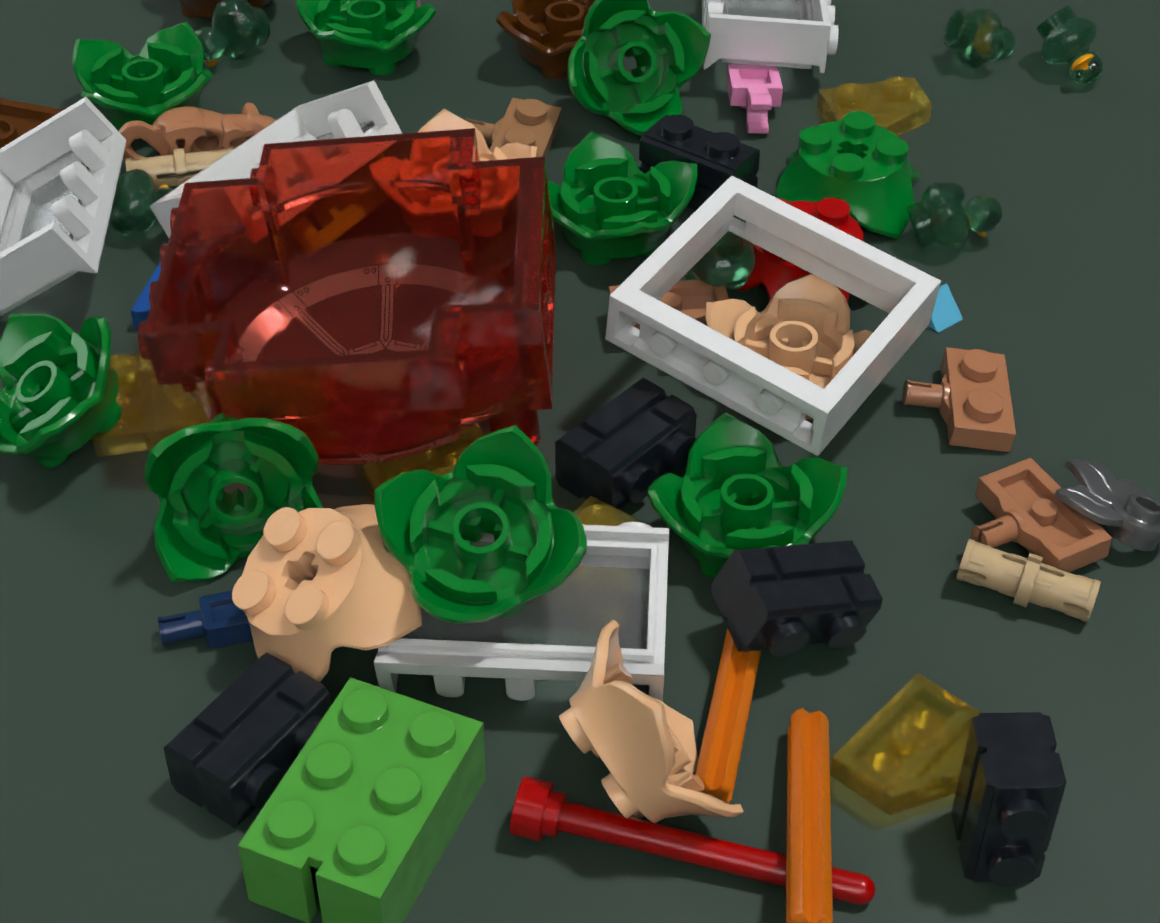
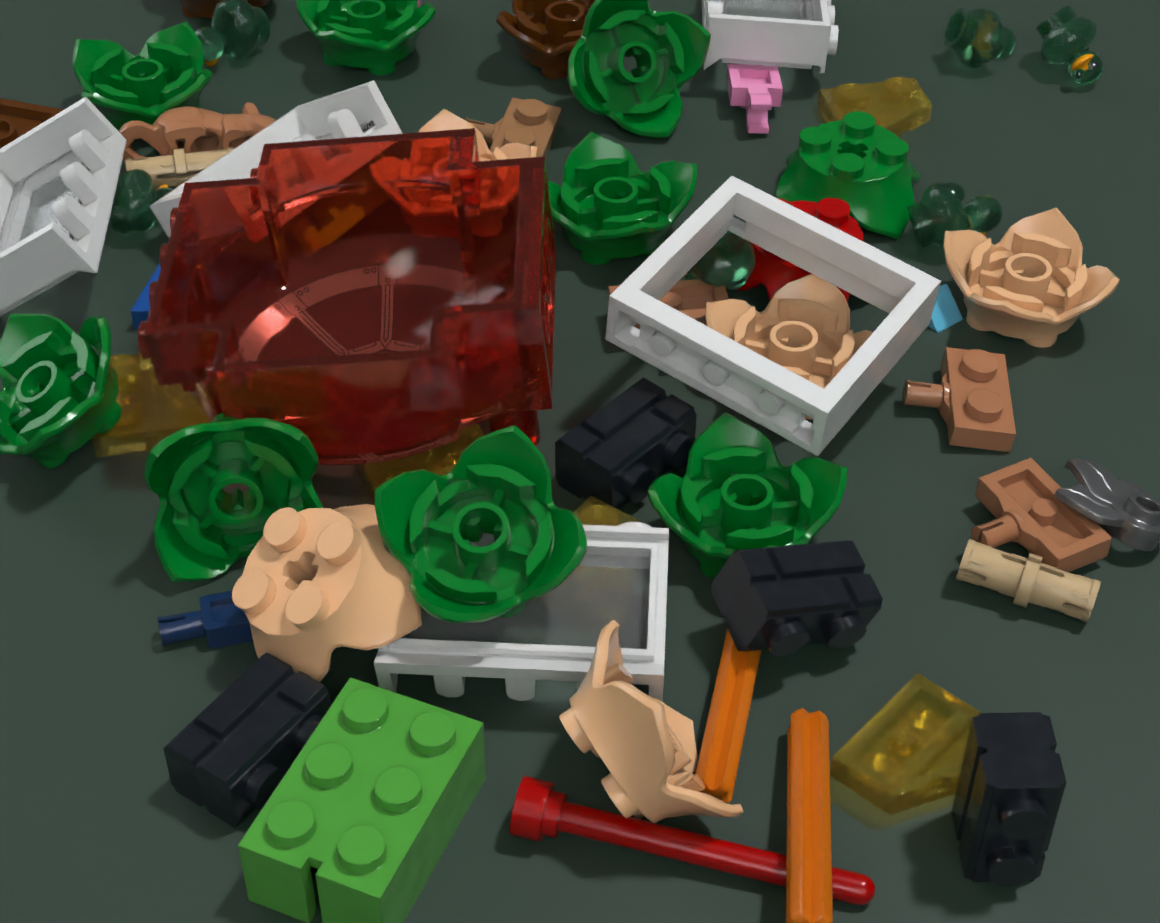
black brick [639,115,760,218] -> none
none -> light nougat brick [943,207,1120,348]

